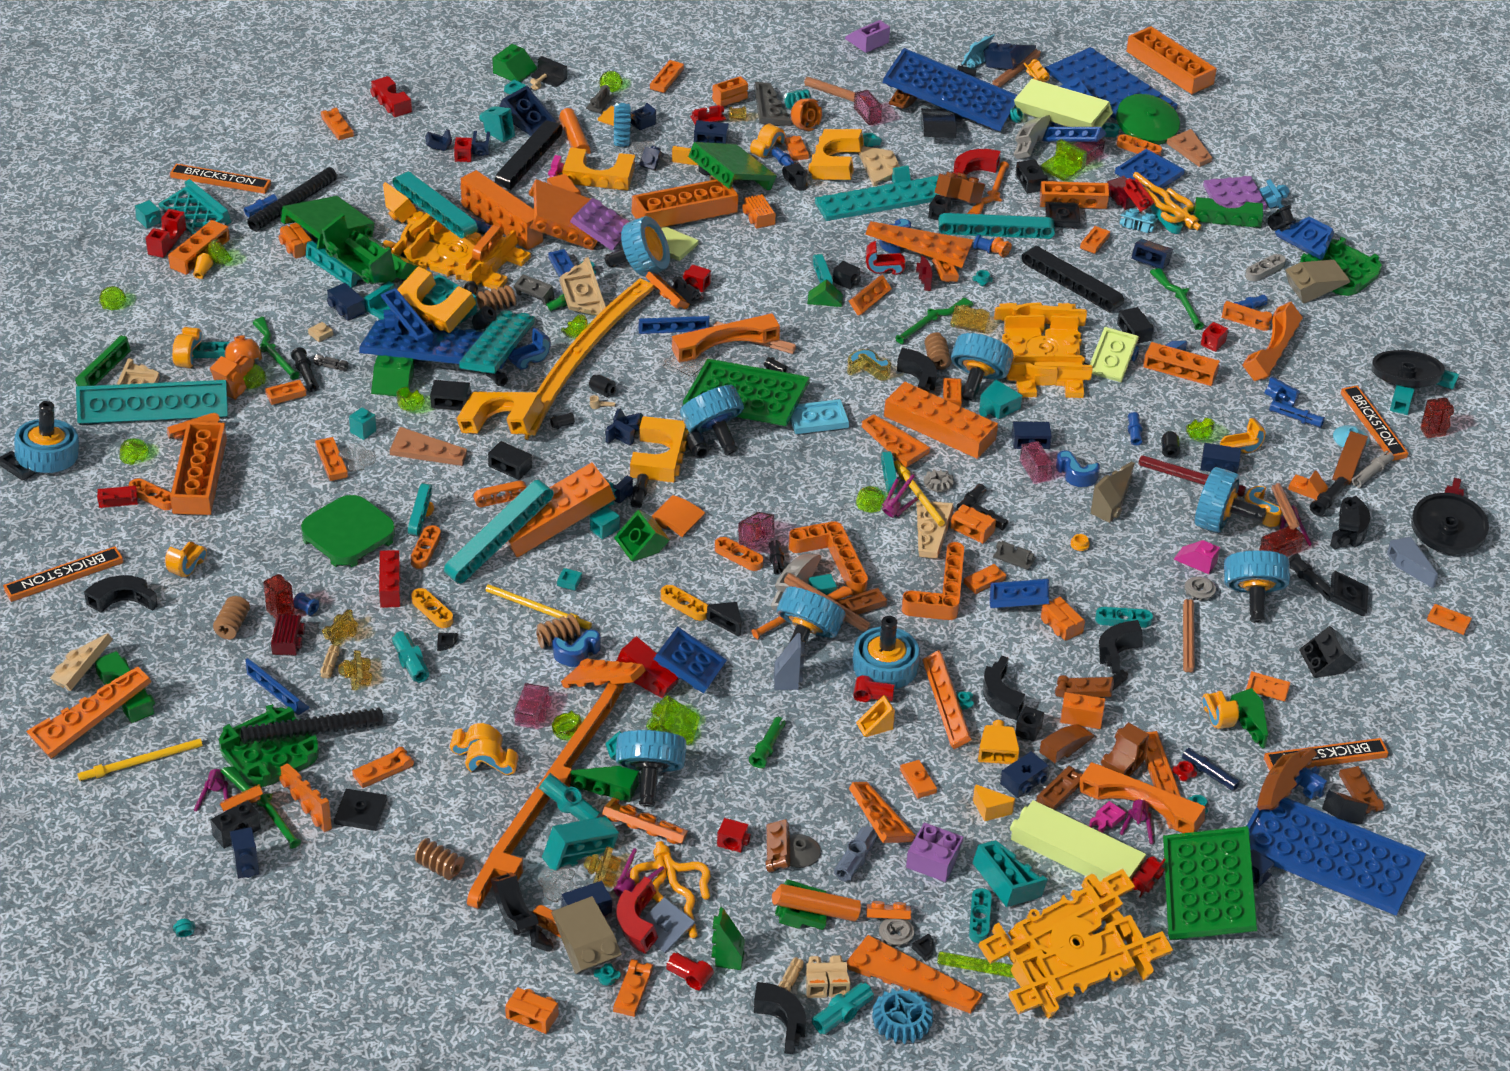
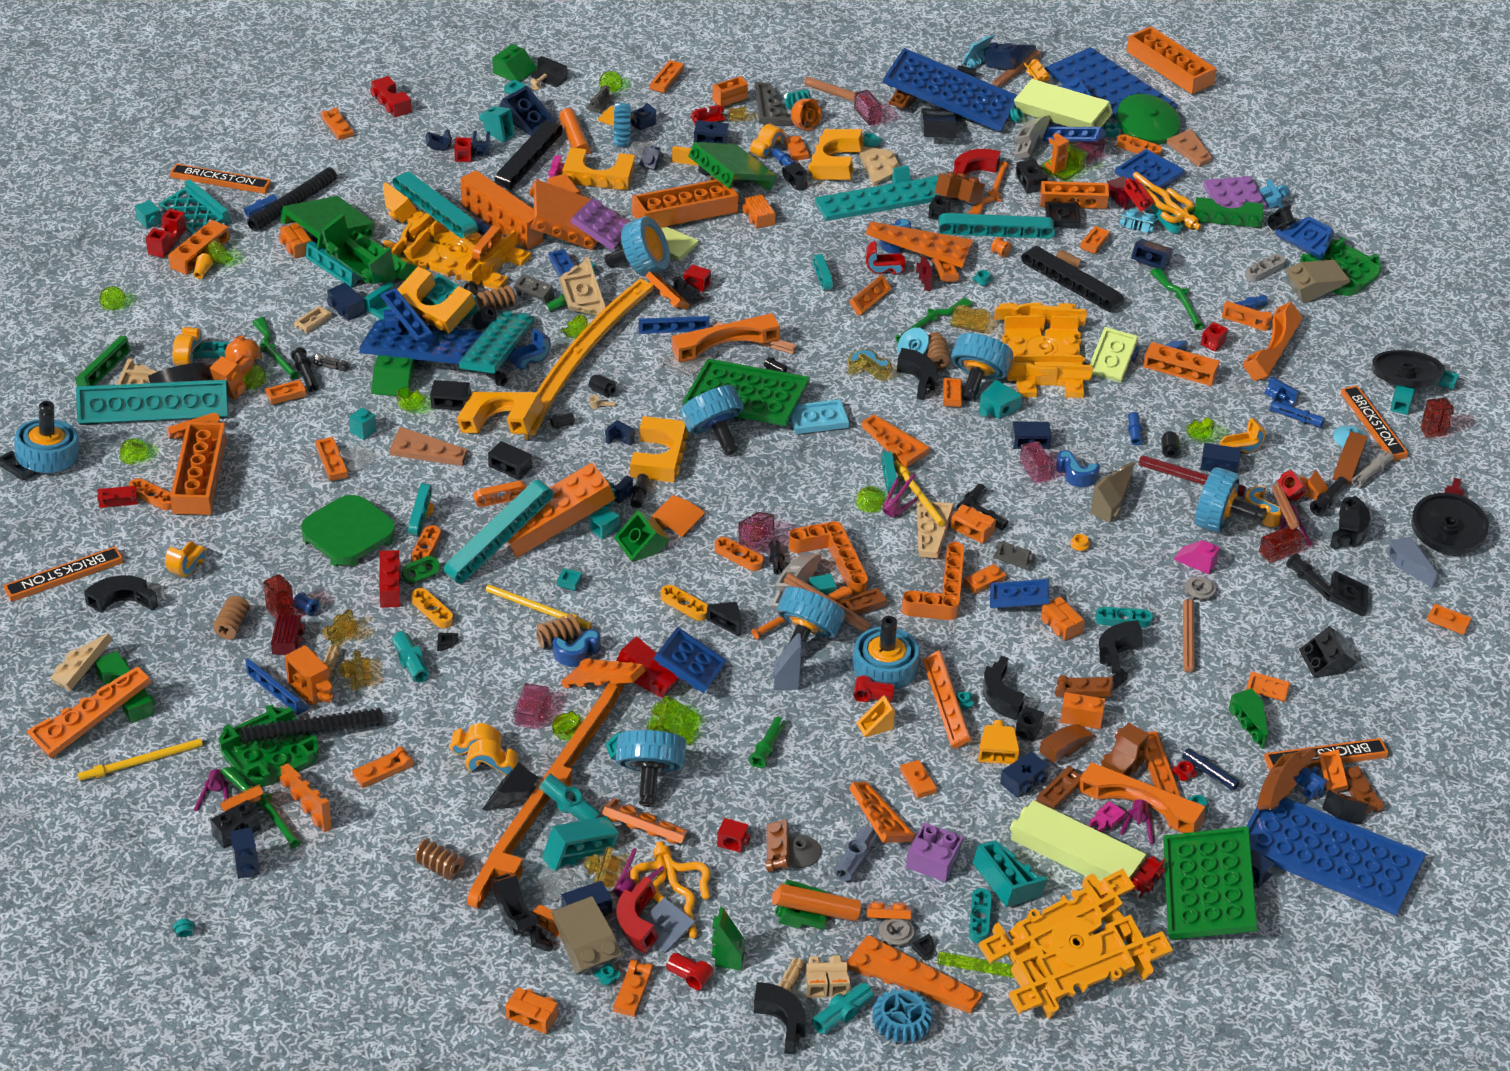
tan plate [308,322,333,342] -> none
black plate [334,788,387,831] -> none
green slope [571,766,639,802] -> none
dark blue bracket [613,408,643,432] -> none
black brick [685,432,709,459] -> none
green slope [807,279,843,307] -> none
black brick [833,261,861,290] -> none
medium lavender slope [845,20,890,53] -> none
orange brick [884,381,998,459] -> none
light grey gear [924,469,953,492] -> none
blue bush [973,234,994,254] -> none
light orange slope [973,784,1015,822] -> none
black brick [1117,307,1154,344] -> none
light orange animal [1202,691,1239,729] -> none
dark azure wheel [1224,550,1290,623] -> none
none -> black arch [148,362,214,383]
none -> orange hinge [285,645,333,705]
none -> tan tile [294,306,332,334]
none -> green plate [402,556,440,584]
none -> black slope [482,762,539,811]
none -> medium azure dish [897,328,929,354]
none -> orange hinge [1045,133,1069,174]
none -> medium nougat cone [1056,250,1081,268]
none -> red brick [1277,469,1310,502]
none -> orange plate [1318,749,1349,792]

